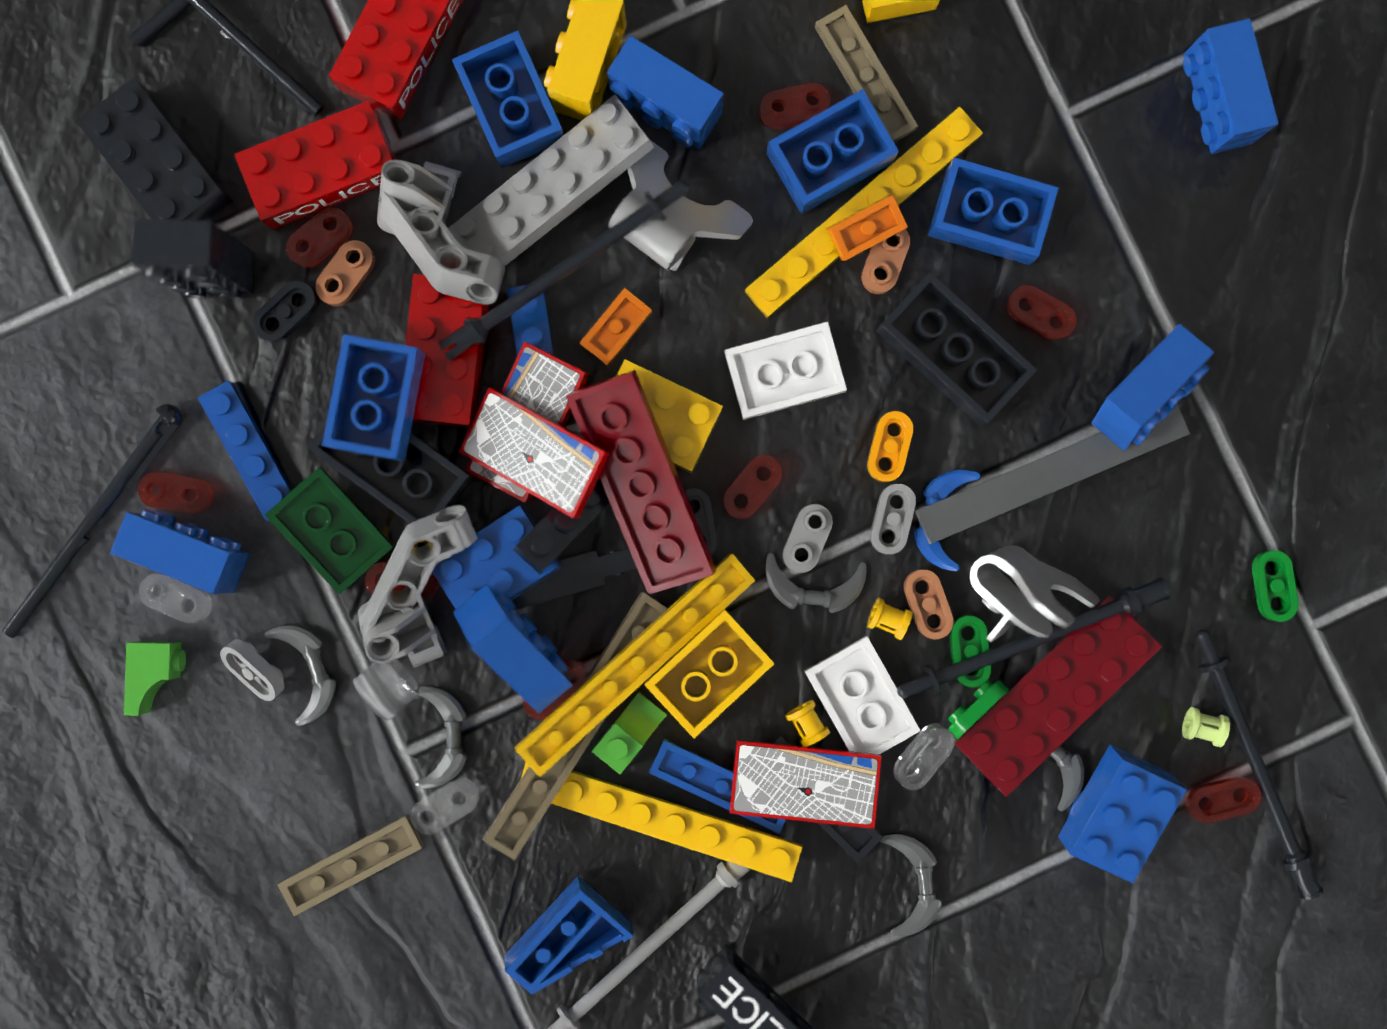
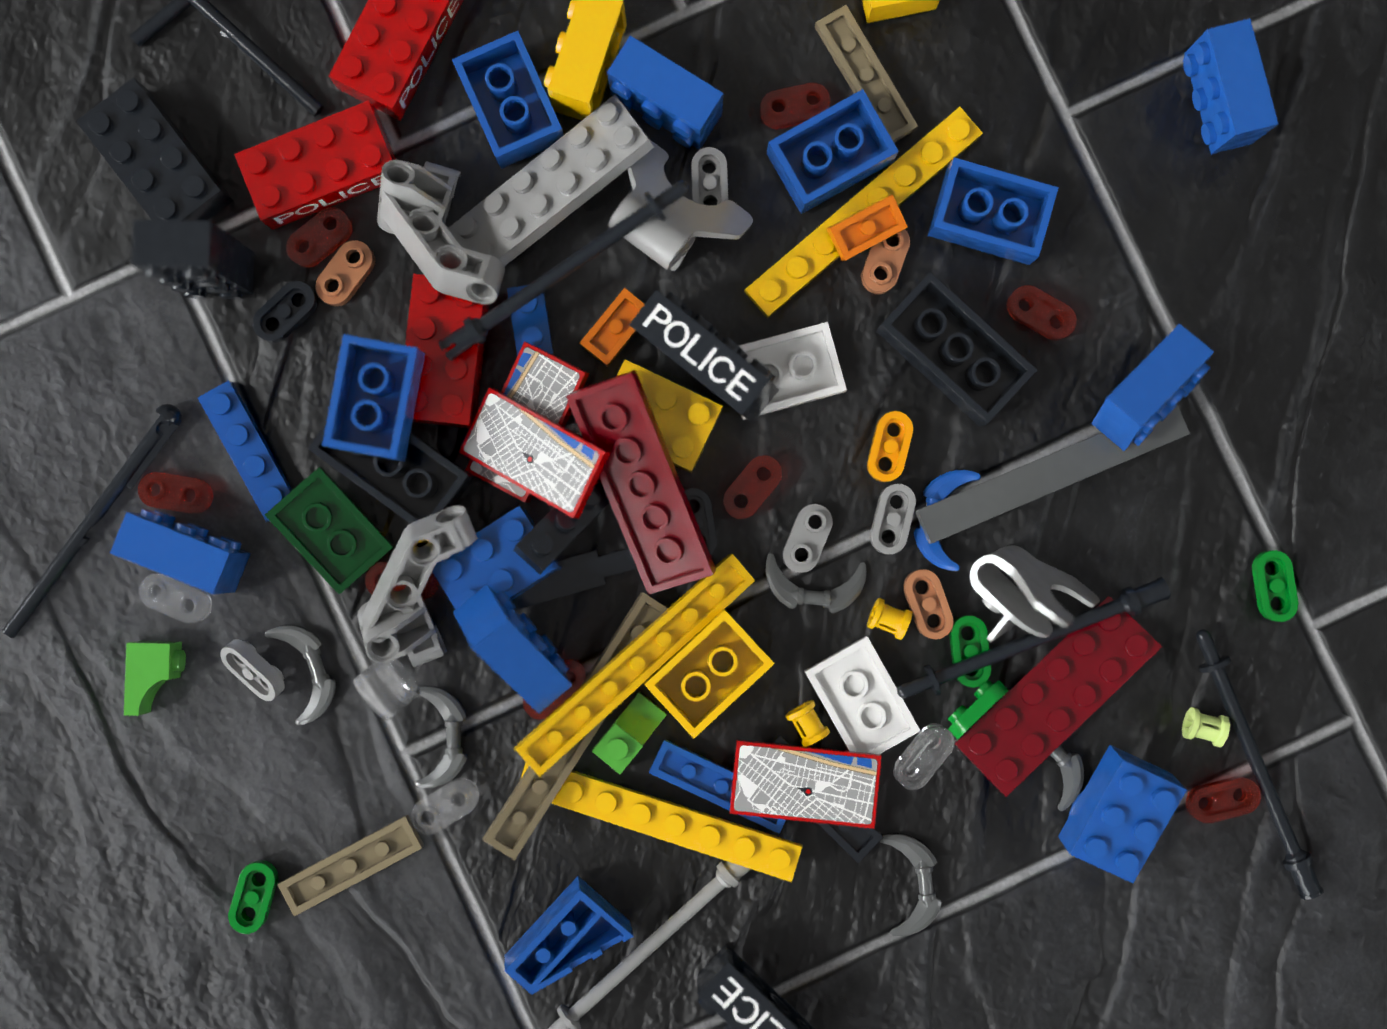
none -> green plate [228,860,279,934]
none -> black brick [629,290,779,423]
none -> light grey plate [691,147,728,205]

